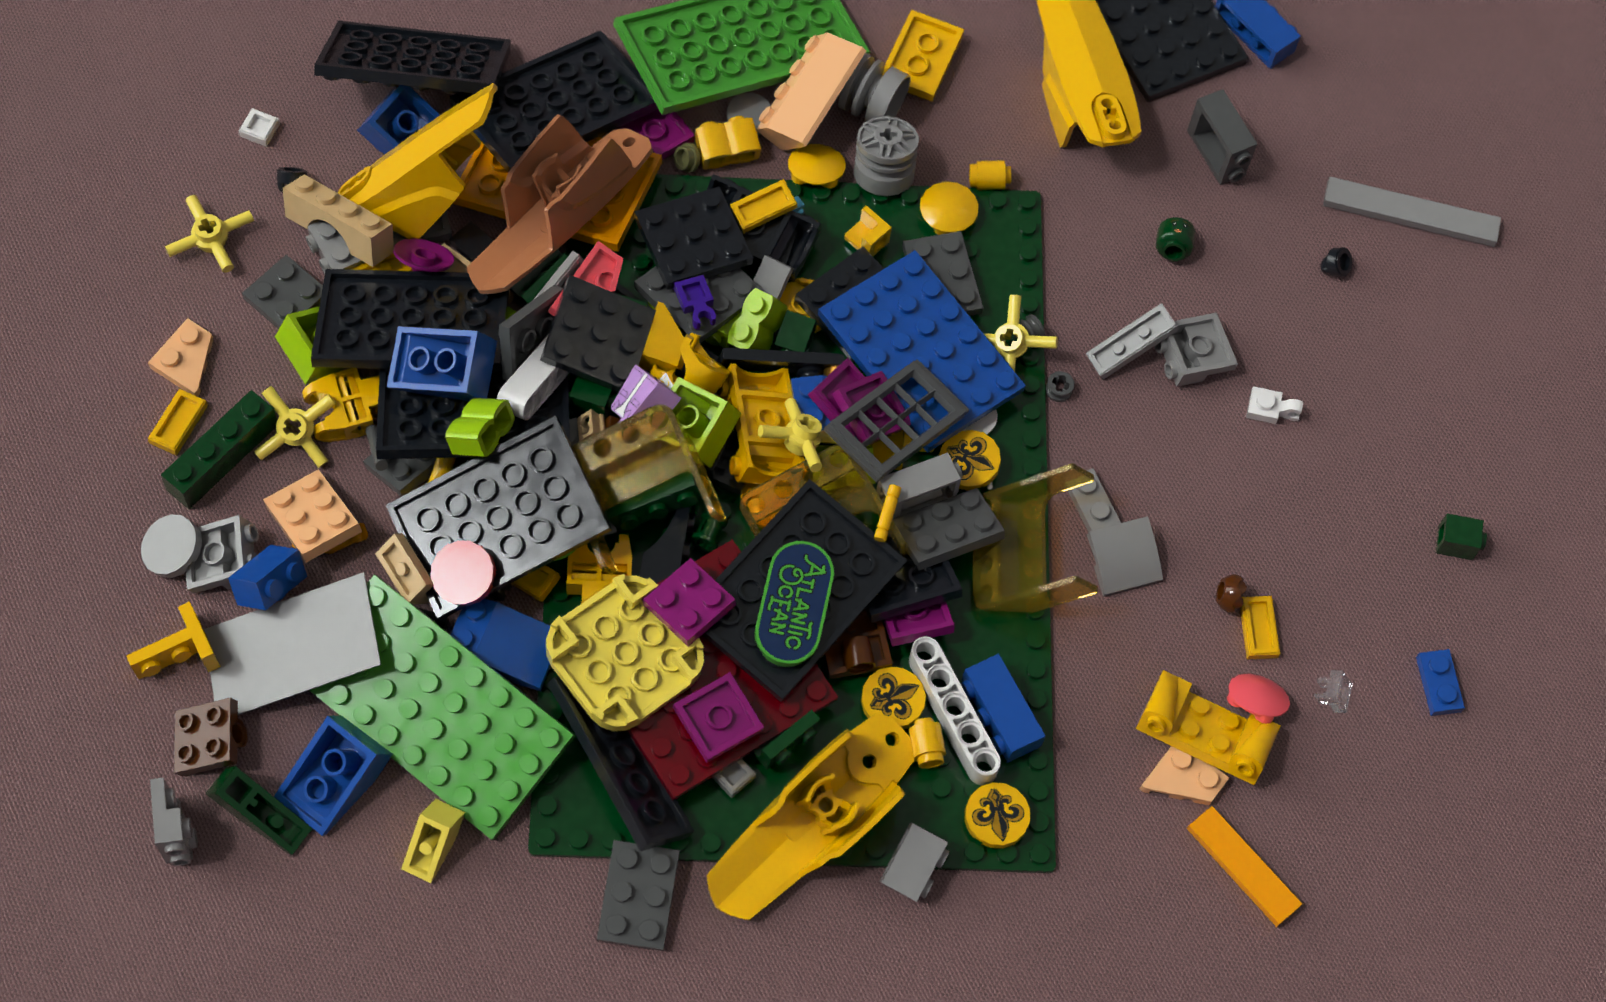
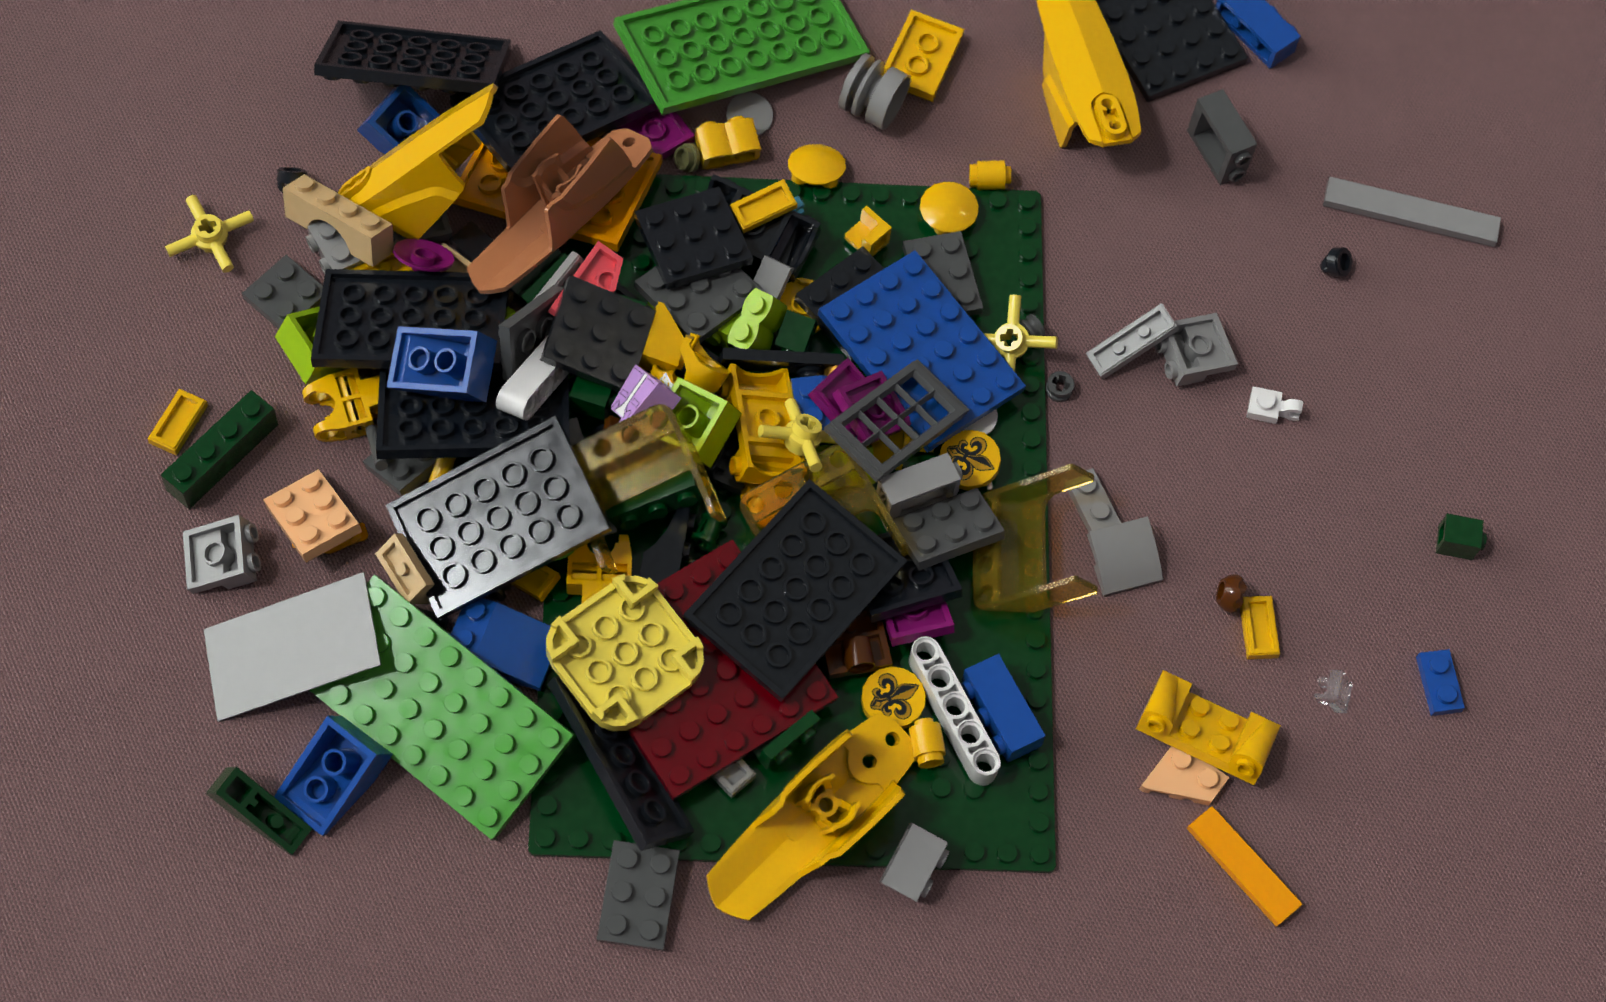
yellow bracket [126,601,220,679] -> none
light grey tile [141,514,202,578] -> none
light nougat wing [148,318,213,397] -> none
light grey plate [150,777,198,866] -> none
reddish brown plate [174,698,248,776] -> none
blue brick [228,545,308,611] -> none
white tile [239,108,280,147] -> none
light yellow bar [254,386,336,468] -> none
light yellow slope [401,799,465,883] -> none
tile [430,541,496,606] -> none
lime brick [445,398,515,457] -> none
tan piece [577,409,606,450] -> none
magenta plate [643,558,736,647] -> none
magenta plate [673,673,764,763] -> none
dark purple plate [674,275,716,330] -> none
tile [754,541,834,667] -> none
light nougat slope [756,33,867,151] -> none
light grey wheel [853,116,919,196] -> none
yellow wheel [874,484,902,542] -> none
yellow tile [965,783,1030,849] -> none
dark green head [1156,217,1196,261] -> none
coral dish [1227,674,1290,723] -> none

